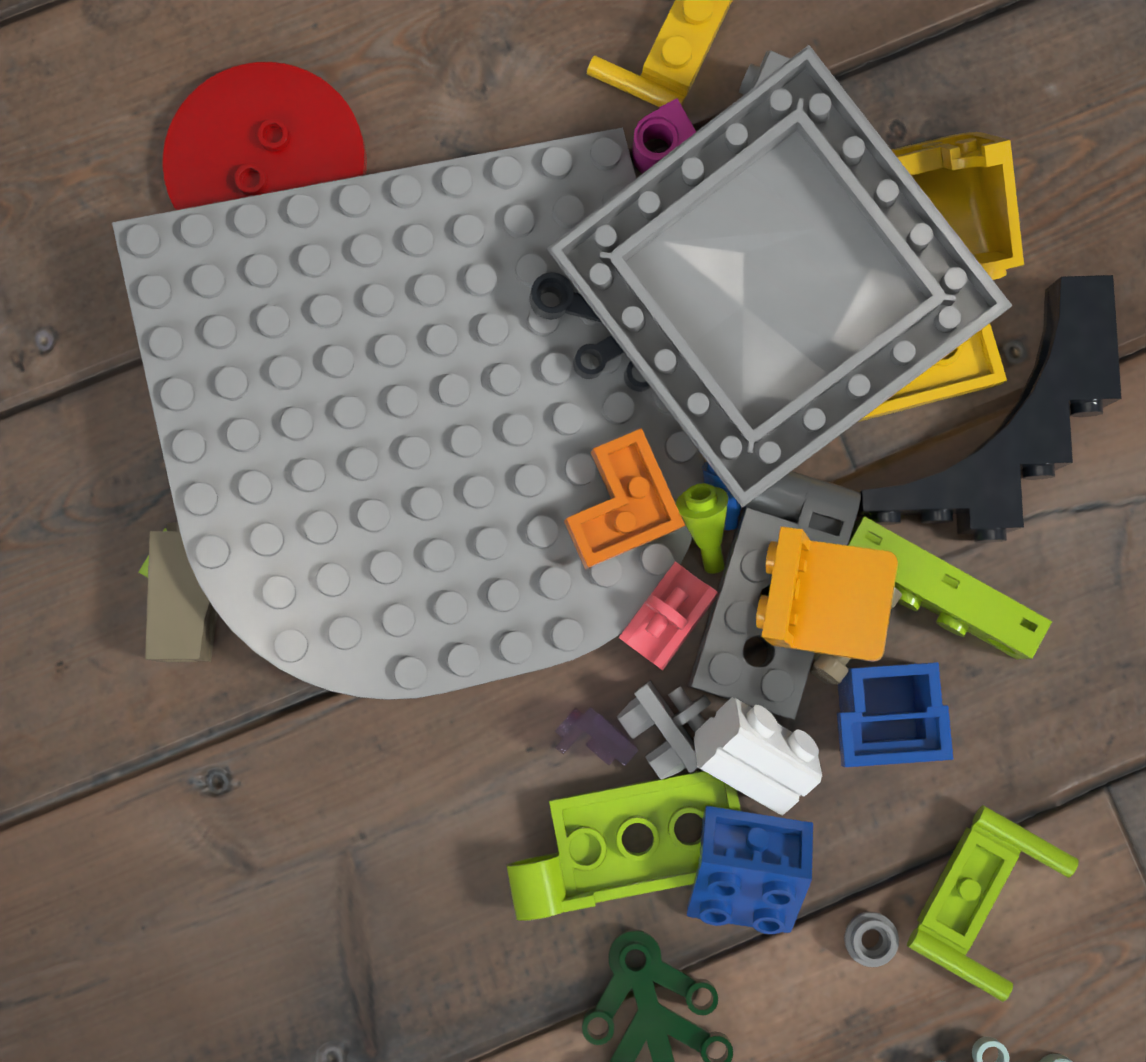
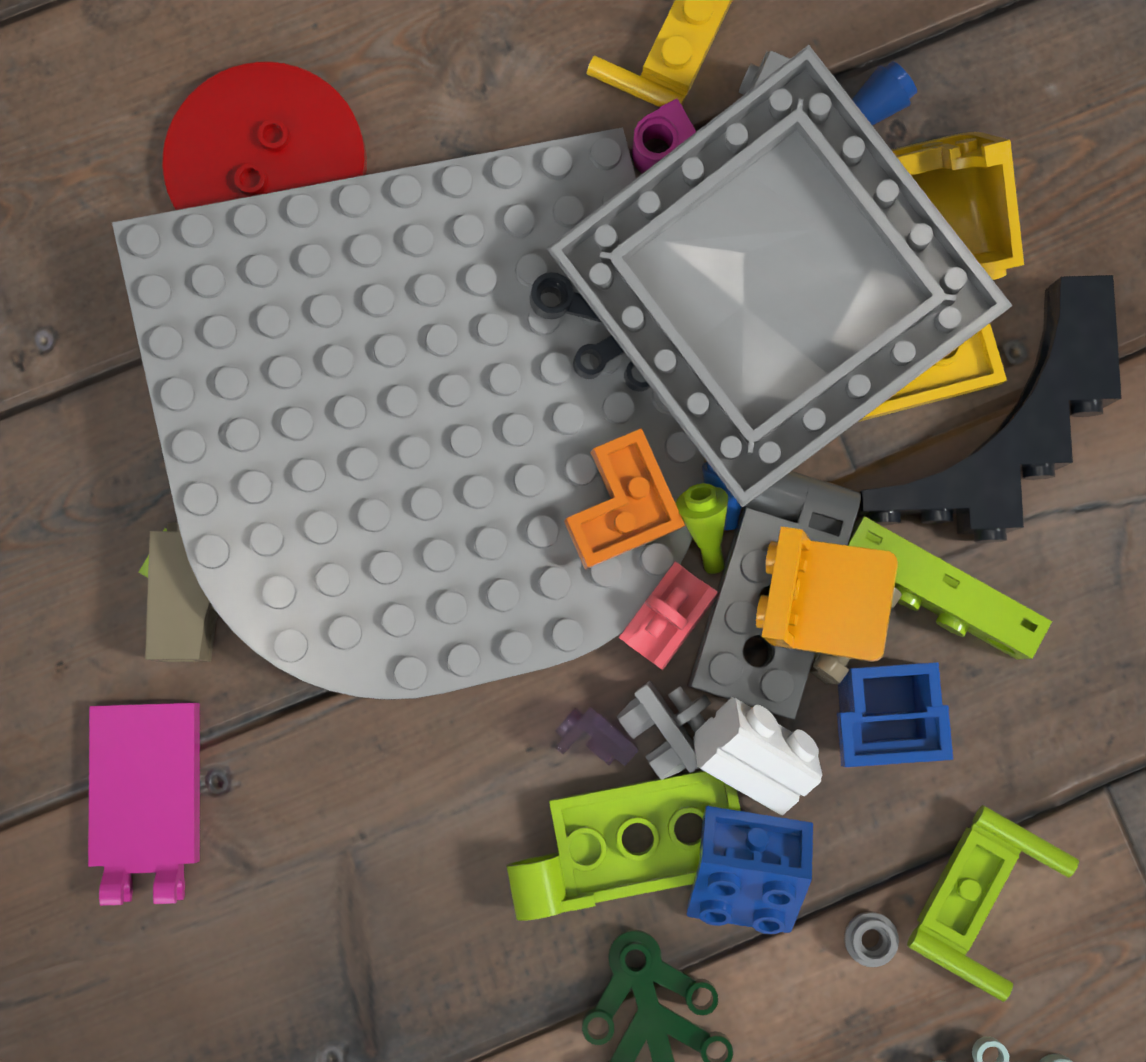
none -> dark pink tile [88,703,200,906]
none -> blue cone [852,61,917,126]

